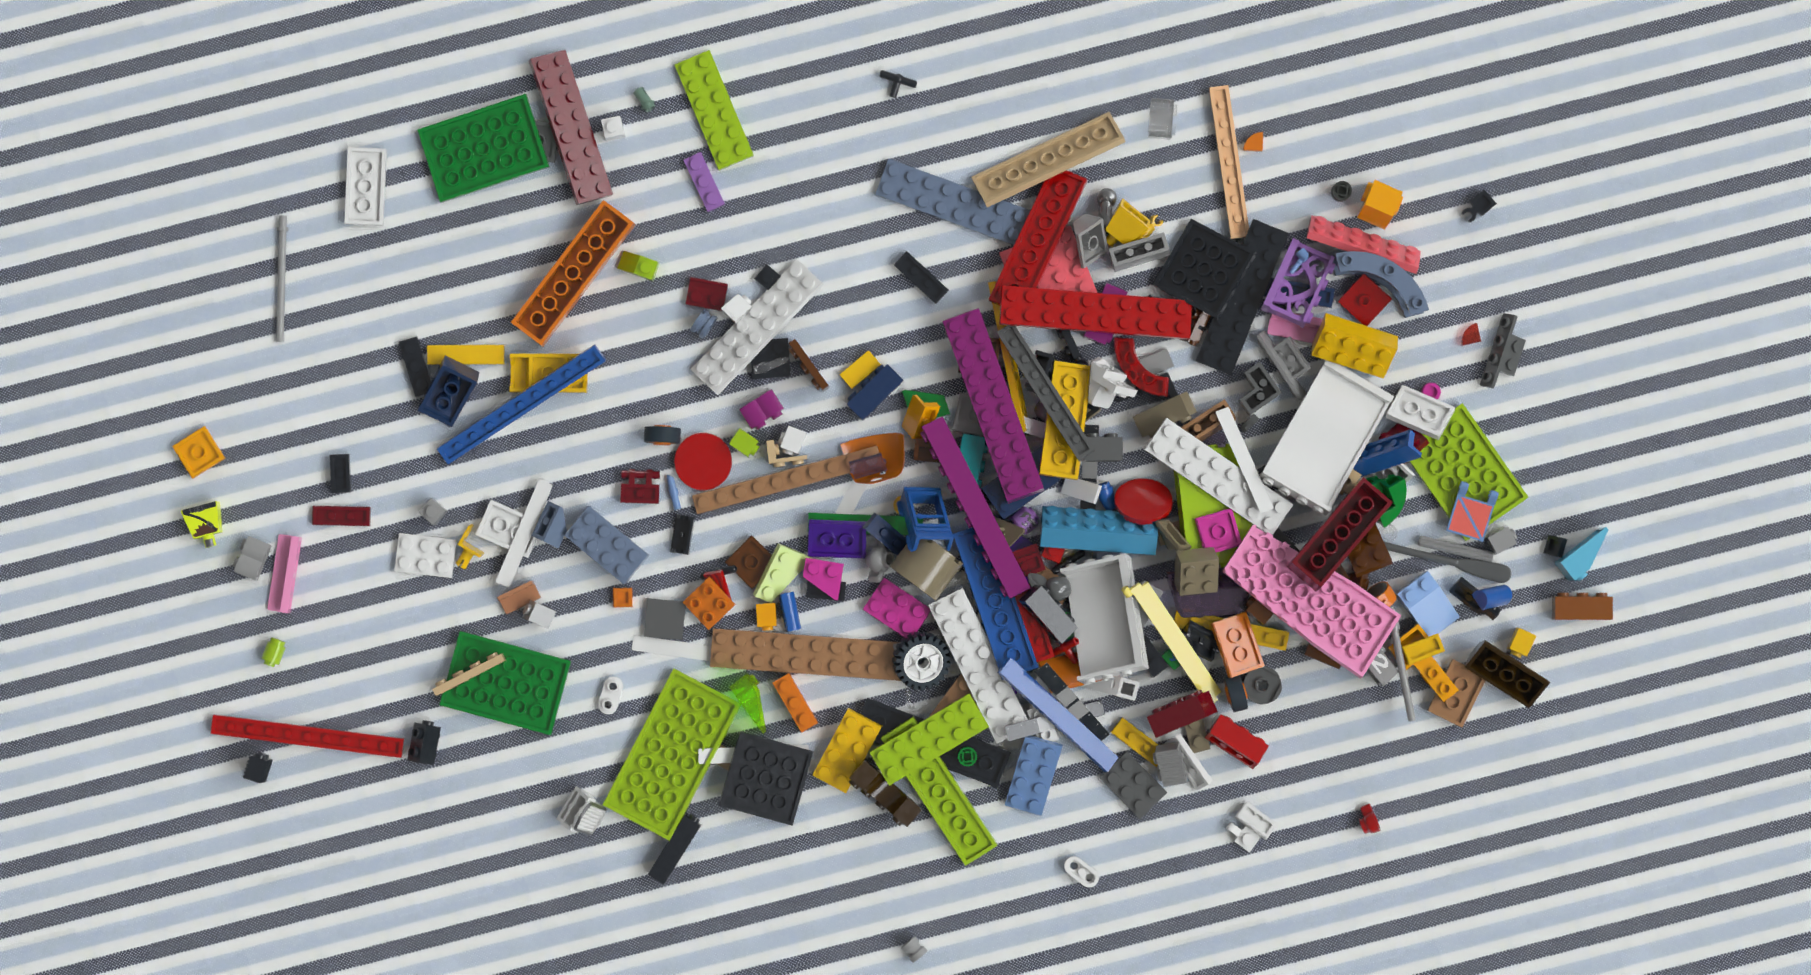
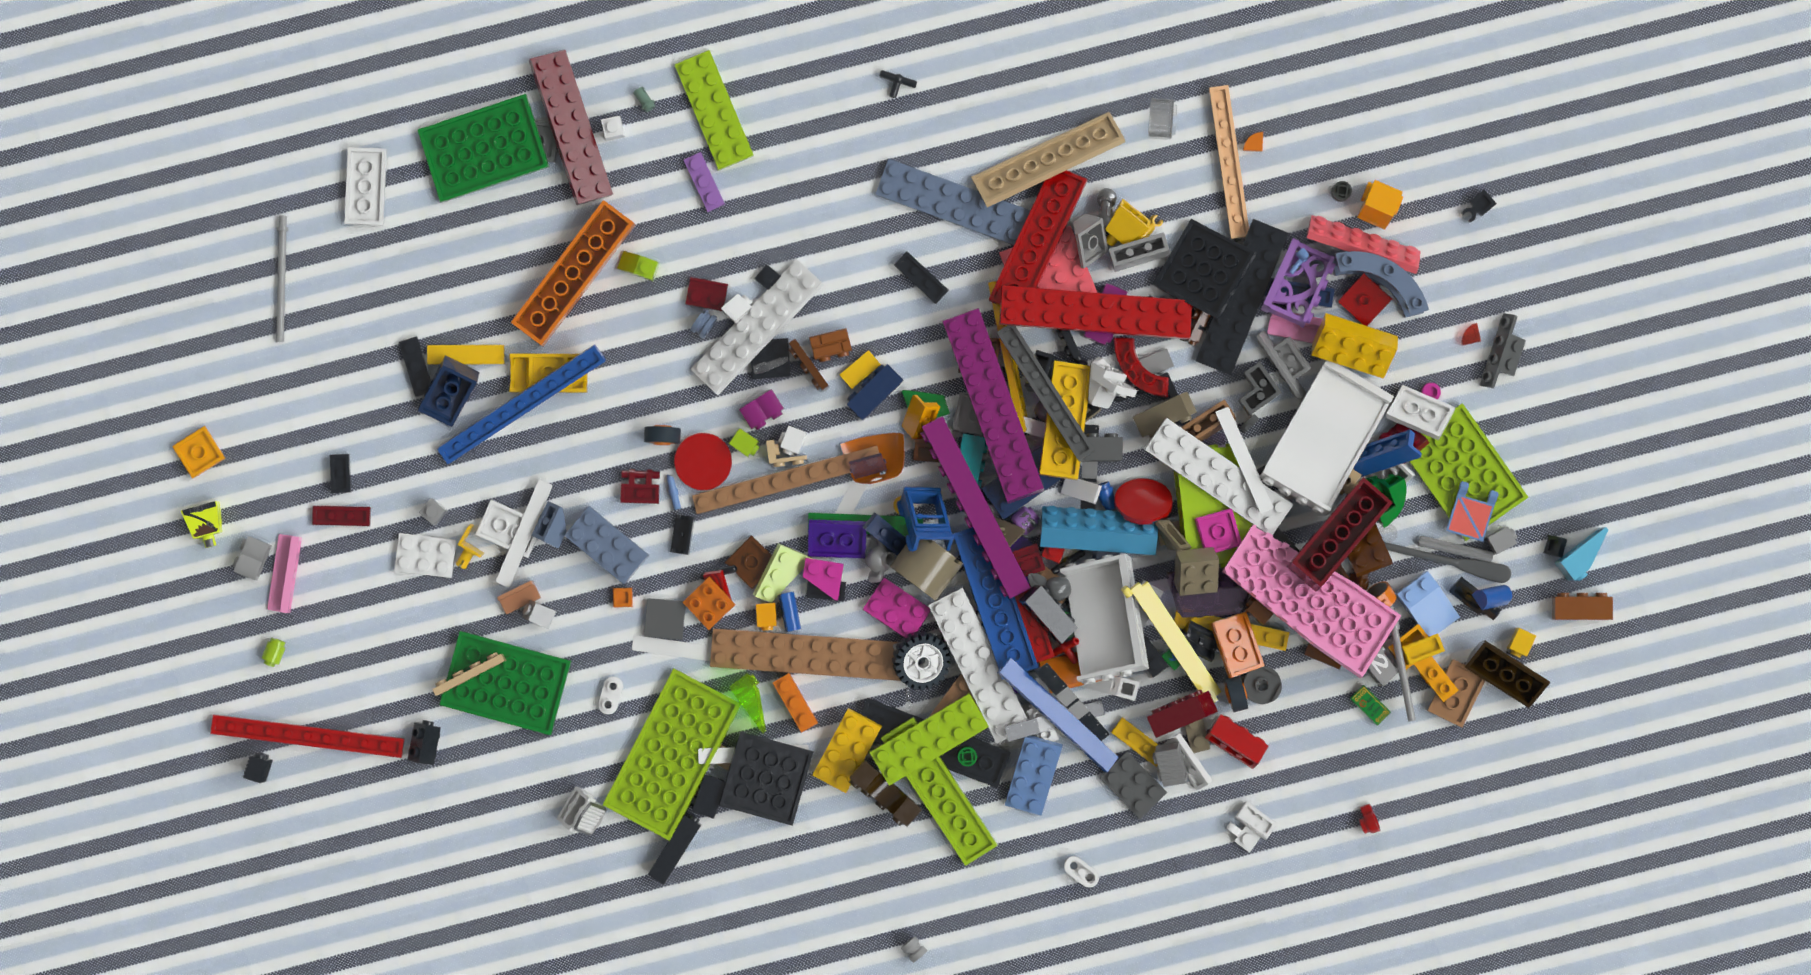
none -> black brick [690,774,725,819]
none -> dark orange brick [809,328,852,363]
none -> green tile [1350,685,1391,726]

